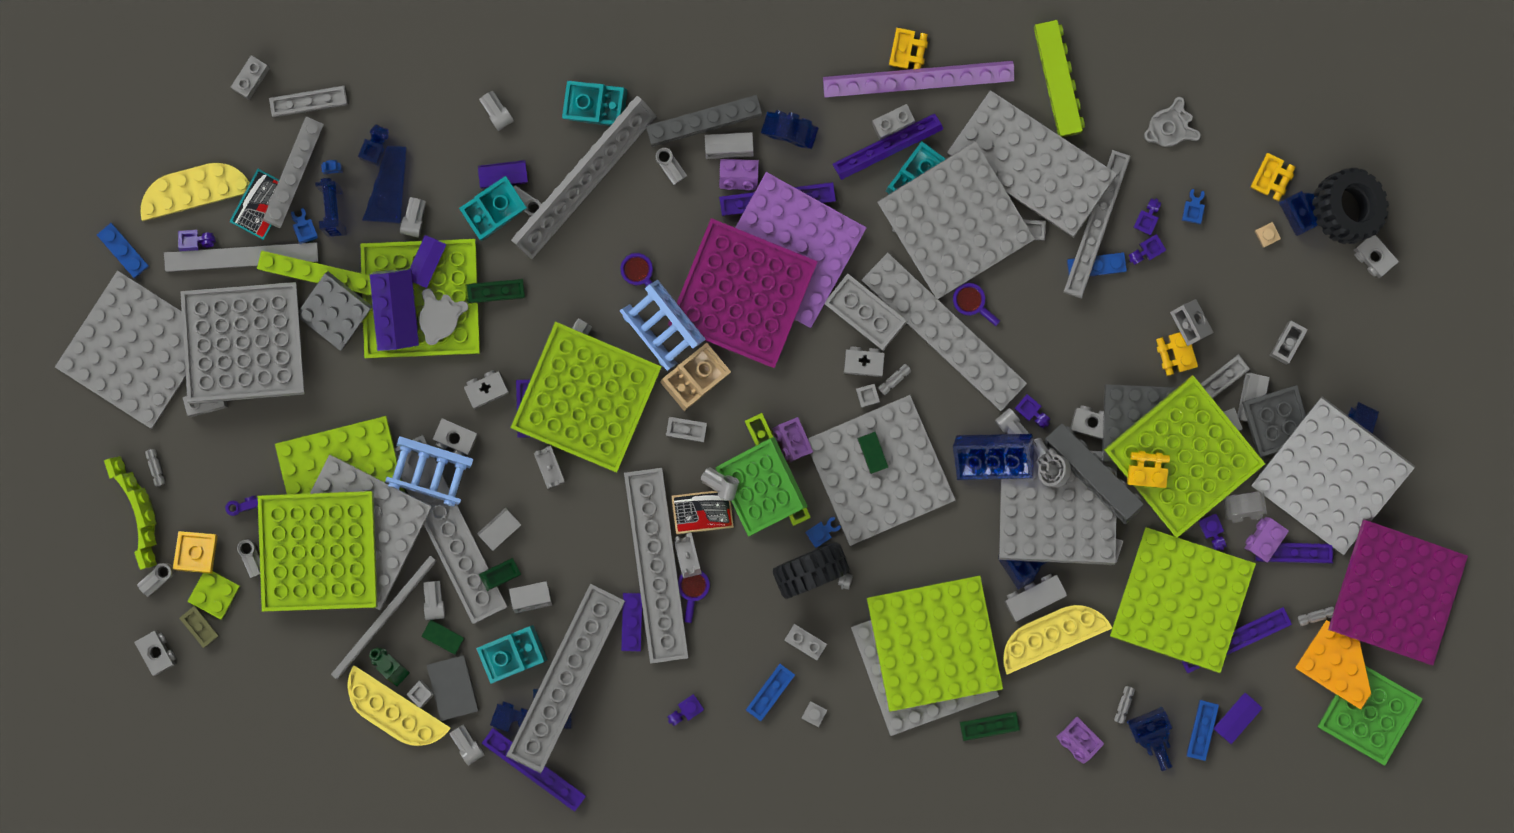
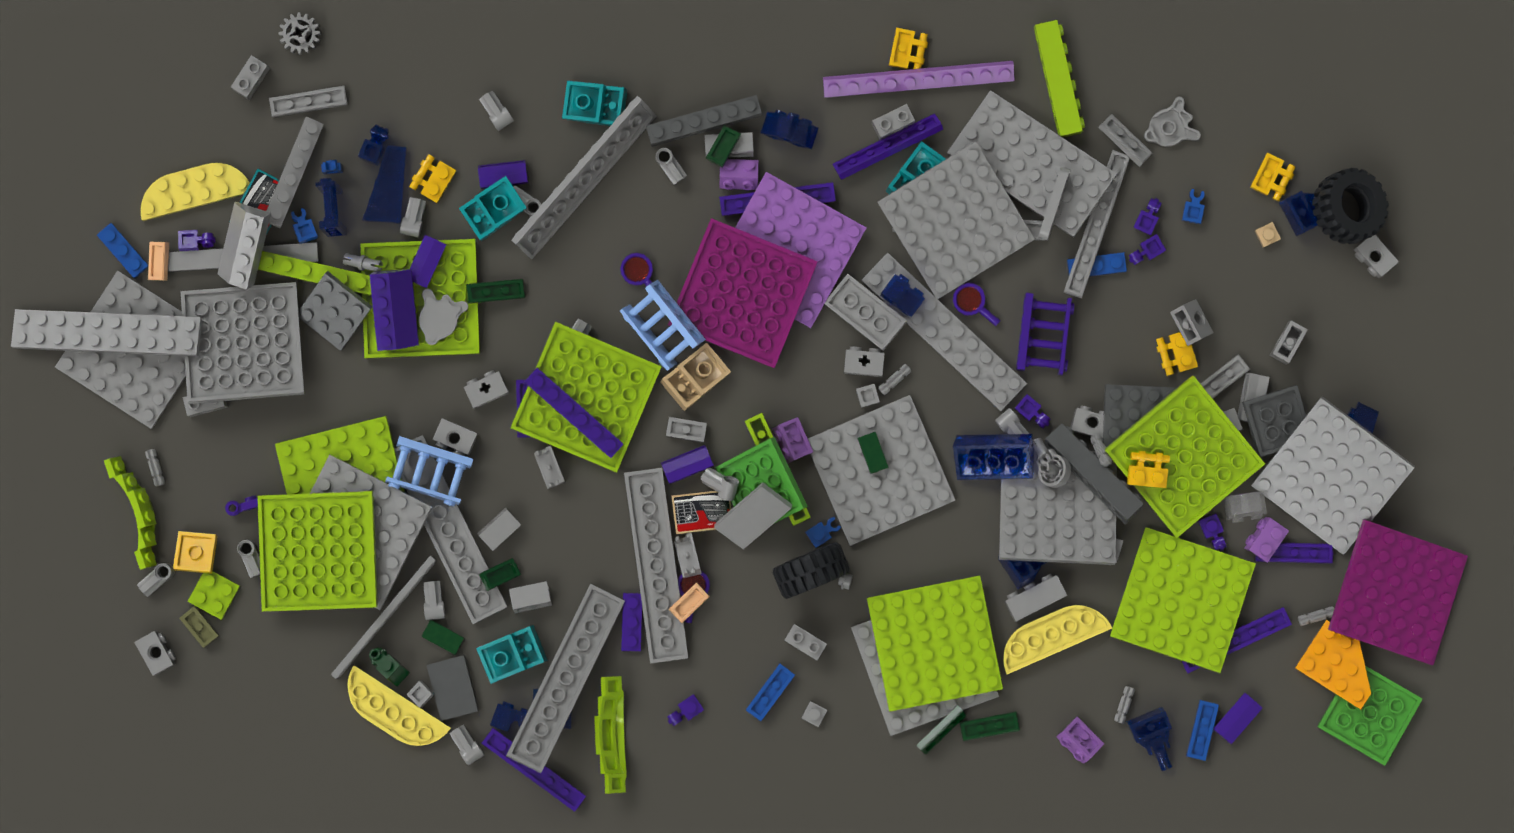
none -> light grey plate [11,309,202,356]
none -> light nougat tile [148,242,169,281]
none -> light grey slope [218,202,271,290]
none -> light grey gear [278,12,321,55]
none -> light grey pin [343,253,383,272]
none -> yellow plate [409,154,457,203]
none -> dark purple plate [524,368,623,458]
none -> lime piece [594,676,627,794]
none -> dark purple piece [661,445,714,484]
none -> light nougat tile [668,583,710,623]
none -> dark green tile [706,125,741,168]
none -> light grey tile [714,482,792,549]
none -> clear blue brick [880,274,925,318]
none -> tile [916,705,966,755]
none -> dark purple fence [1016,293,1074,376]
none -> light grey beam [1038,167,1071,241]
none -> light grey axle [1090,434,1112,467]
none -> light grey tile [1098,114,1153,167]

